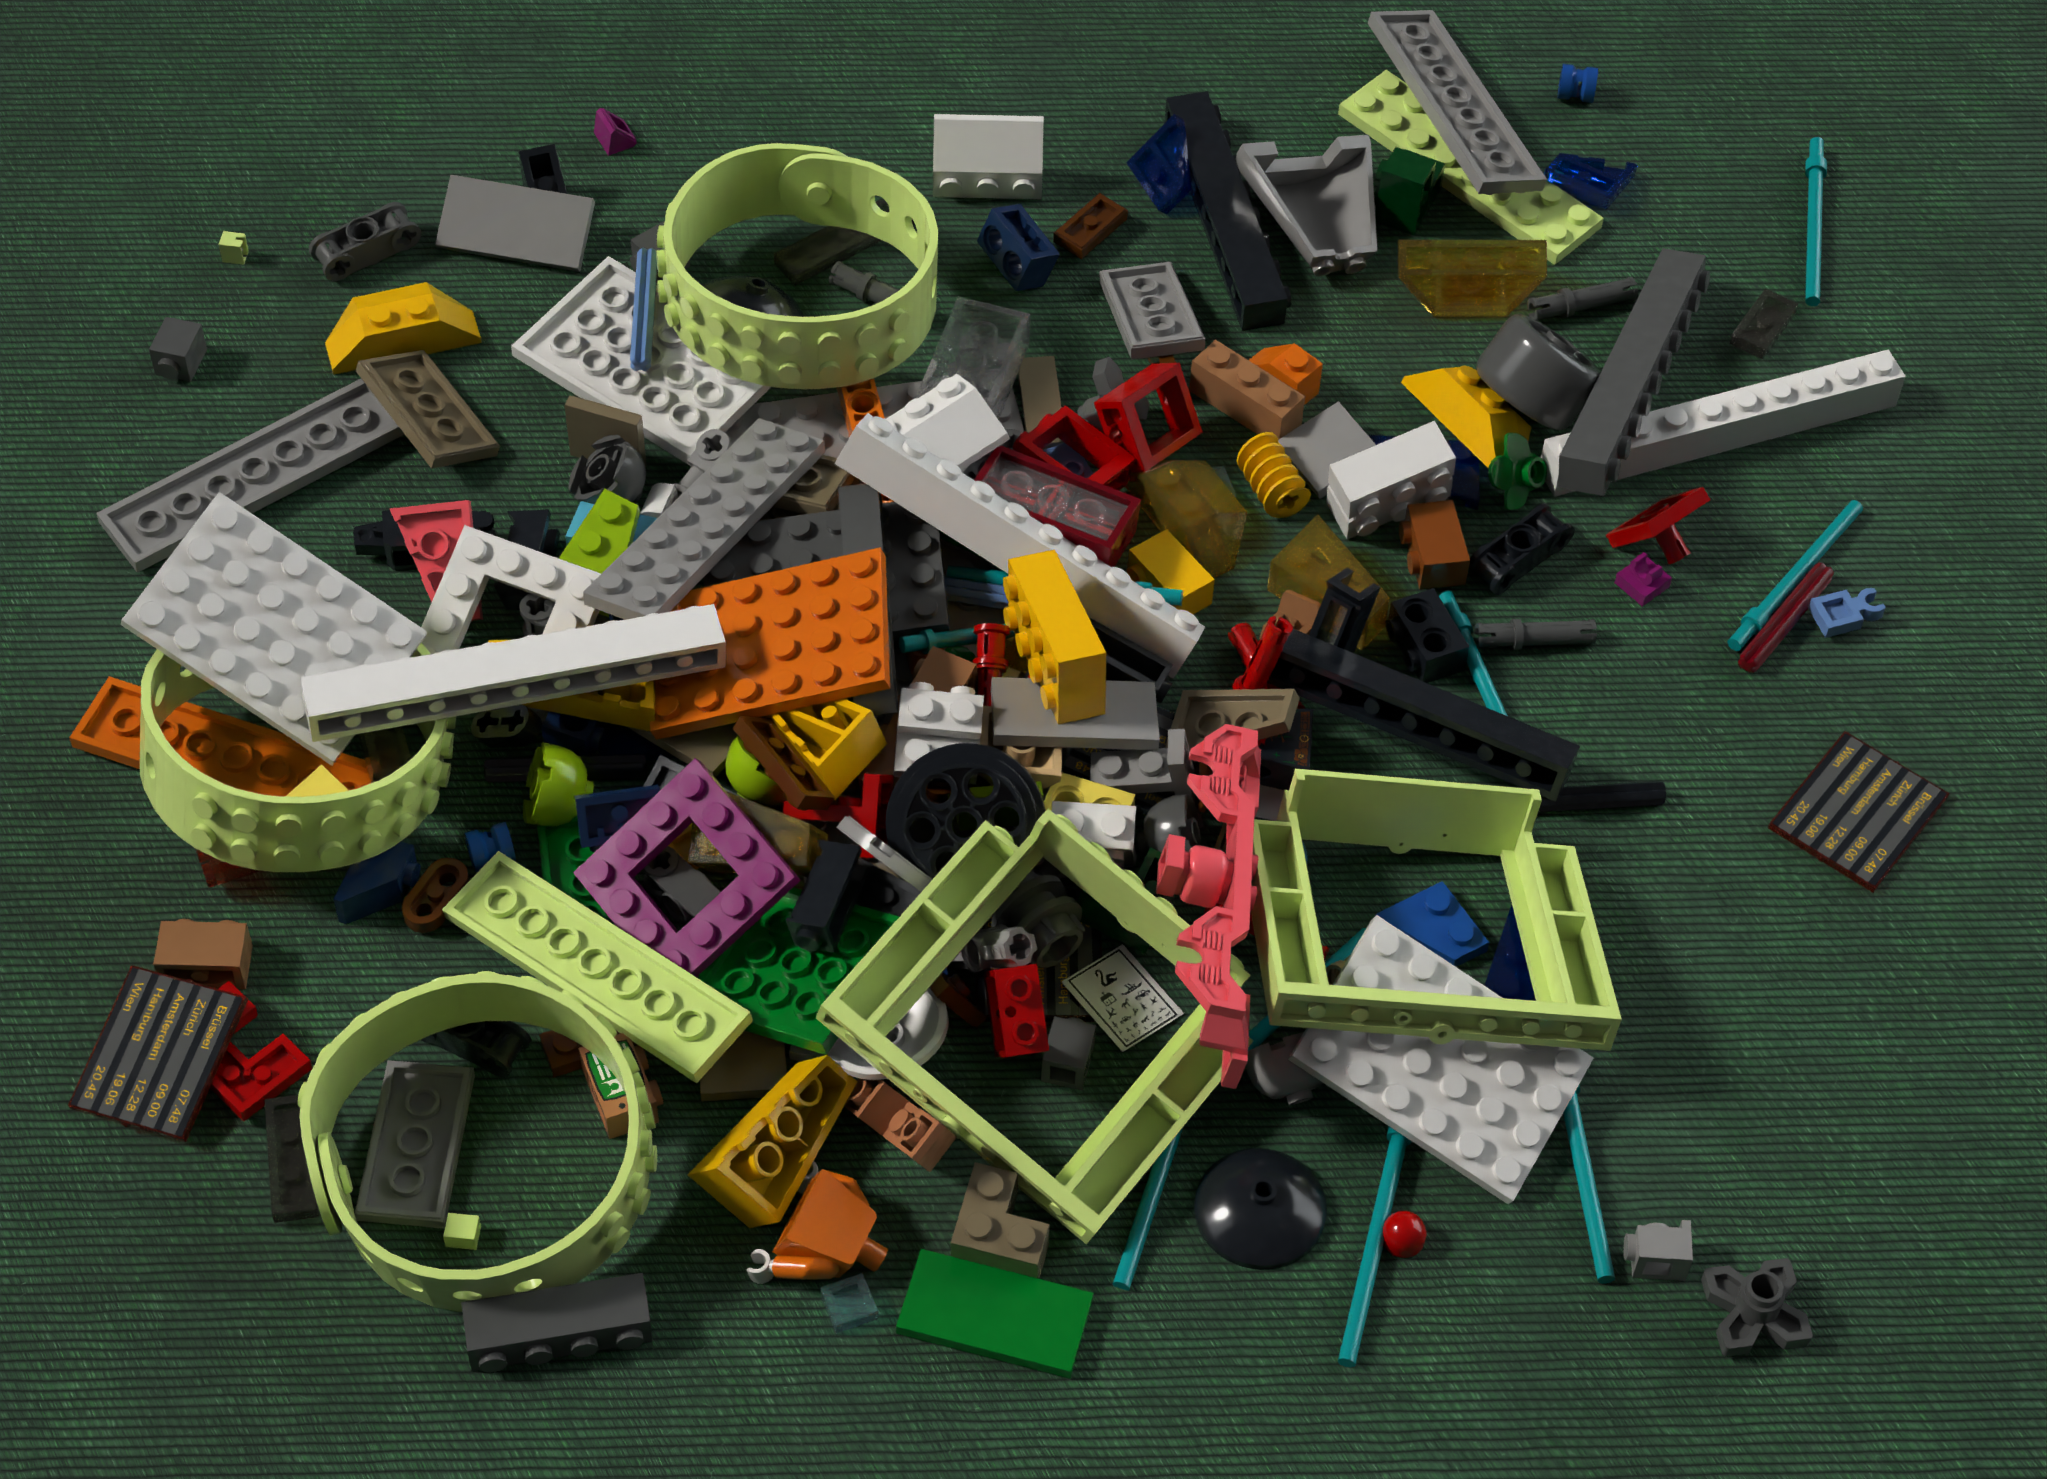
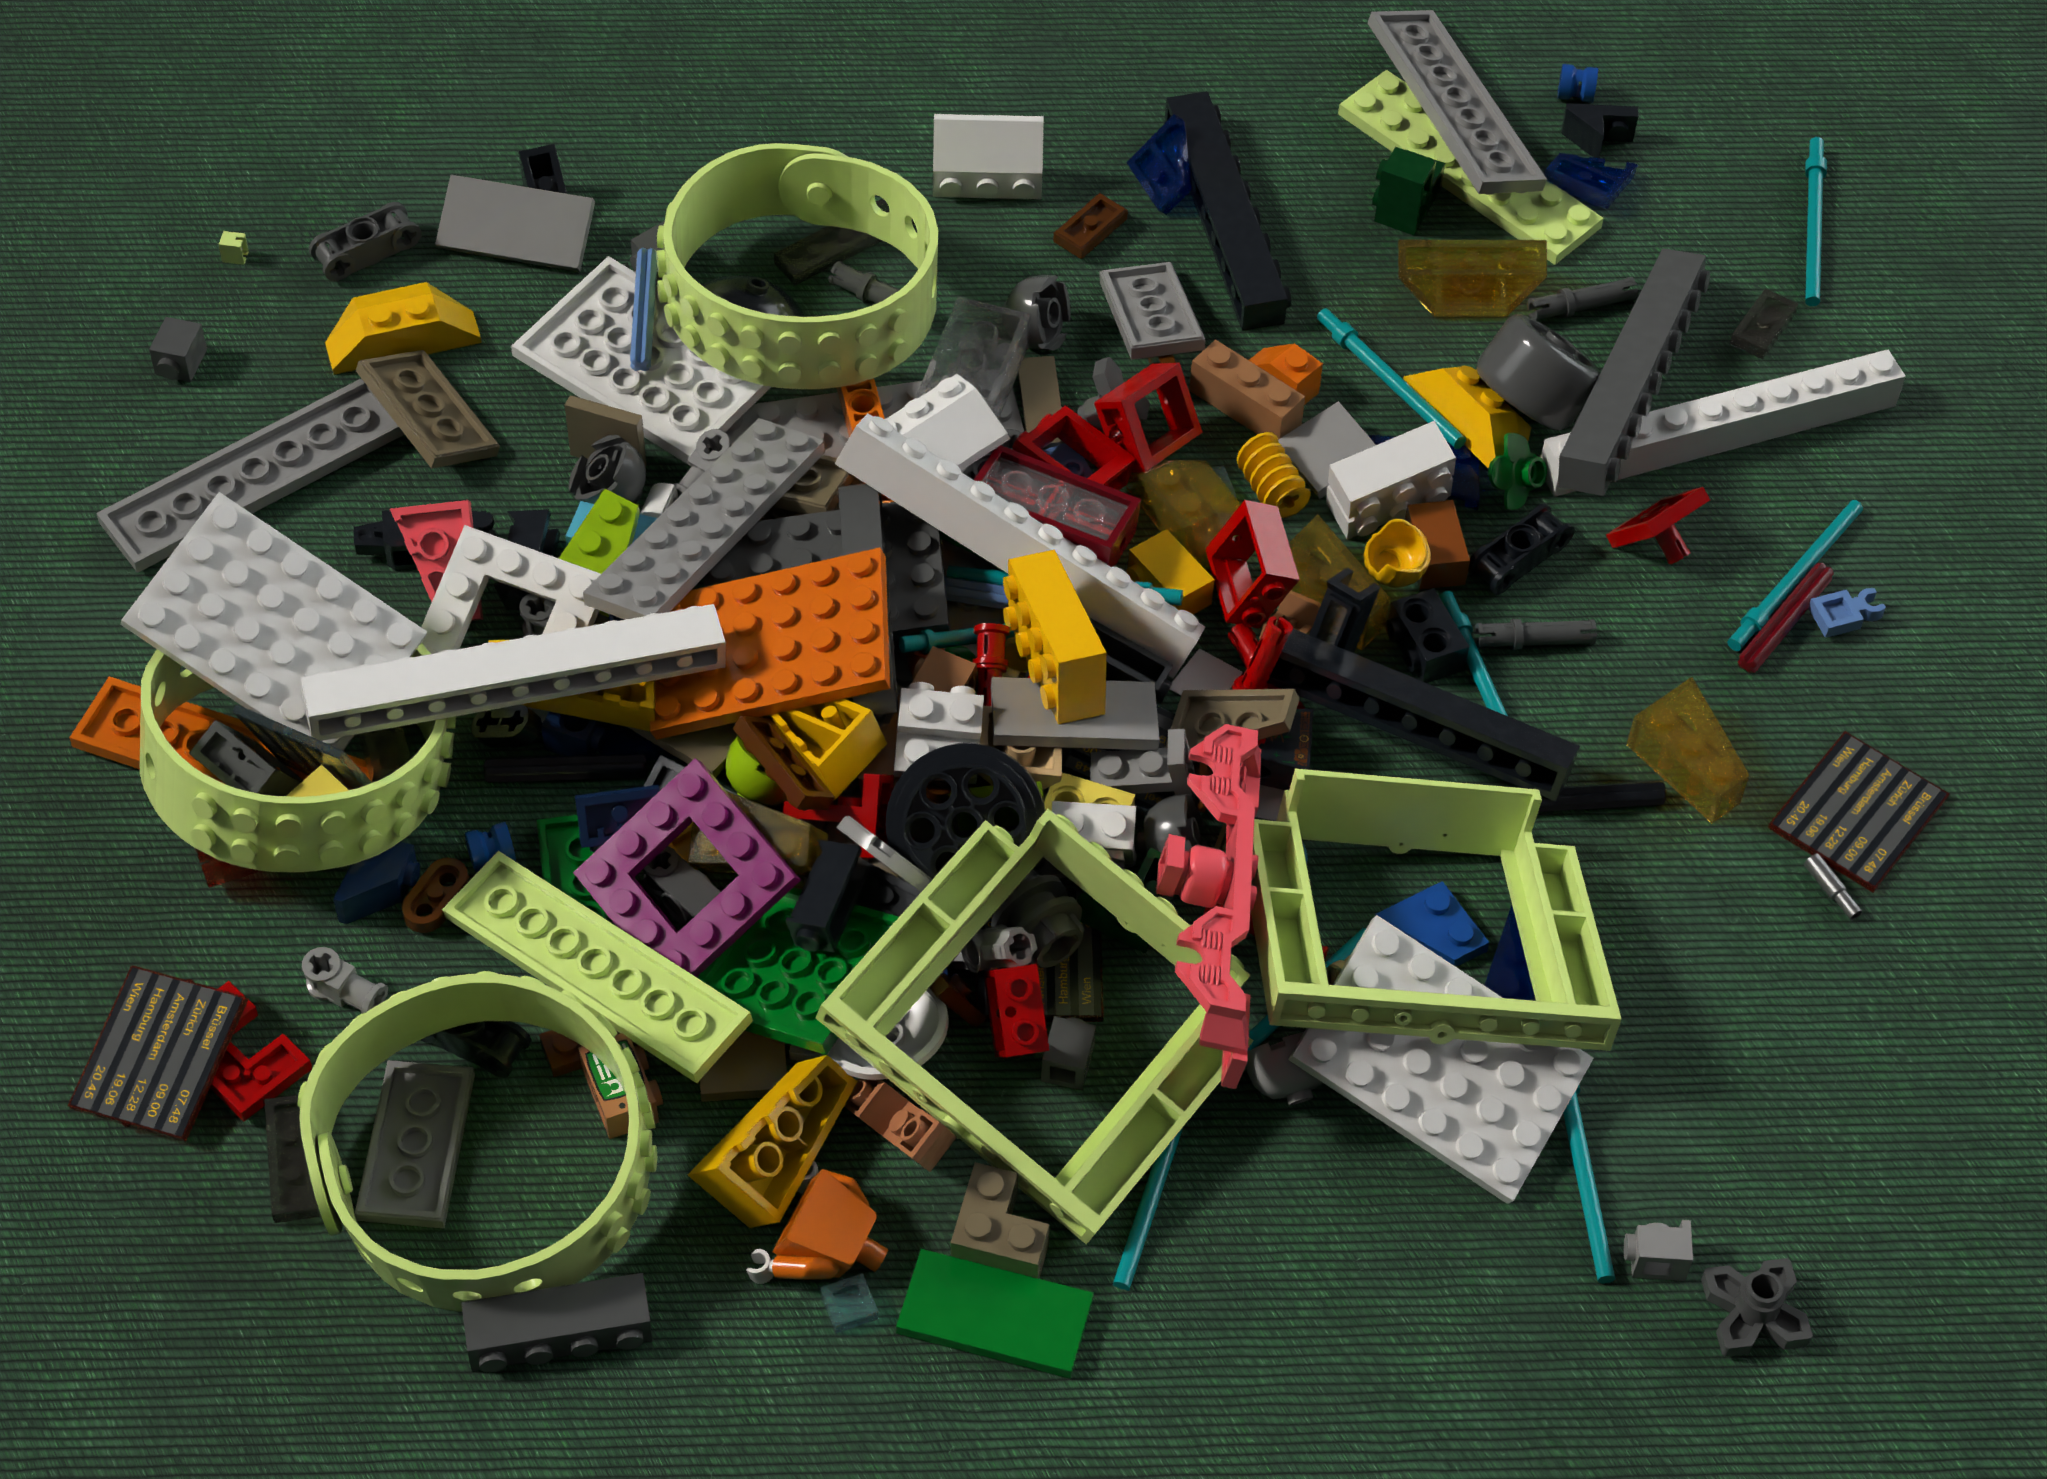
medium nougat brick [153,919,253,989] -> none
yellowish green piece [443,1213,481,1250] -> none
lime cylinder [523,743,594,827] -> none
magenta slope [594,108,637,156] -> none
dark blue brick [977,204,1060,291] -> none
white sticker [1062,944,1184,1052] -> none
black dish [1194,1148,1327,1270] -> none
light grey cone [1236,135,1377,277] -> none
teal bar [1338,1126,1412,1368] -> none
red piece [1383,1211,1426,1258] -> none
magenta tile [1614,552,1672,607] -> none
none -> dark grey window [189,720,303,796]
none -> piece [232,704,372,790]
none -> light grey connector [302,947,388,1014]
none -> dark grey cylinder [1002,275,1071,351]
none -> white sticker [1170,649,1243,695]
none -> red window [1205,500,1300,628]
none -> teal bar [1317,308,1466,449]
none -> yellow hair [1363,518,1431,588]
none -> black slope [1561,103,1639,160]
none -> clear yellow wedge [1626,677,1750,824]
none -> flat silver pin [1804,853,1862,920]

